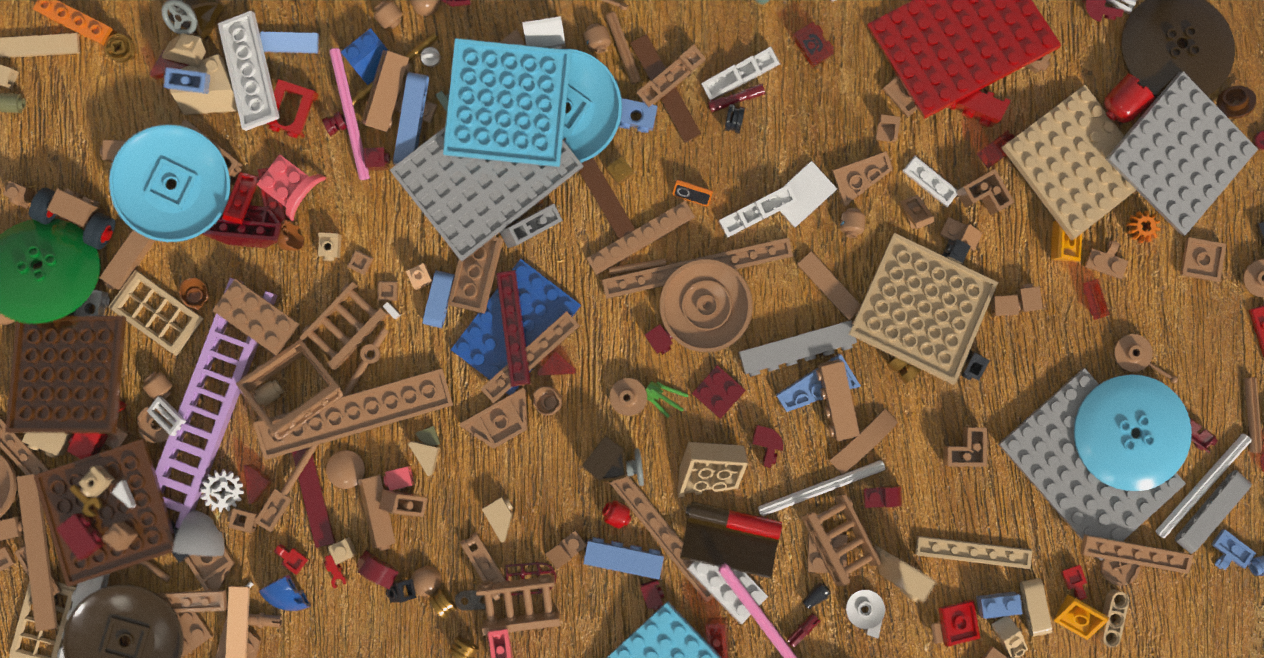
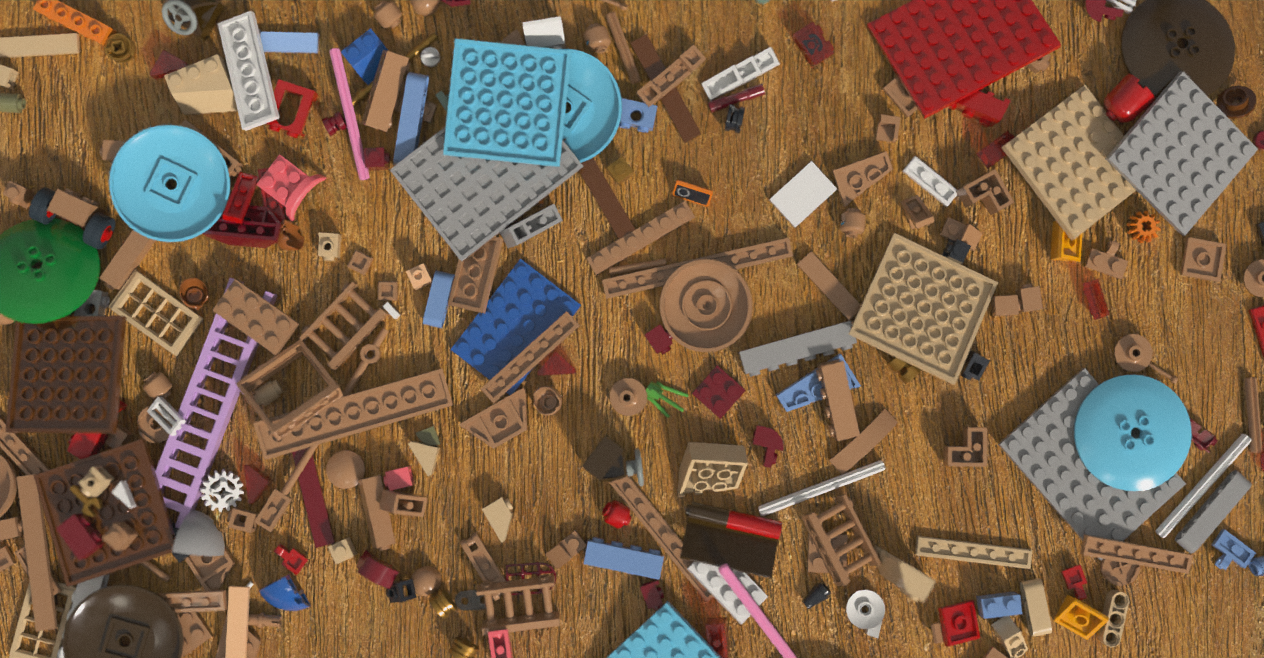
tan brick [22,433,73,458] -> none
tan slope [162,33,206,67] -> none
medium blue brick [164,68,211,94] -> none
red plate [324,554,347,589] -> none
dark red tile [496,270,531,387] -> none
white slope [718,185,798,238] -> none
dark red axle [787,613,821,647] -> none
dark red brick [863,485,902,508] -> none

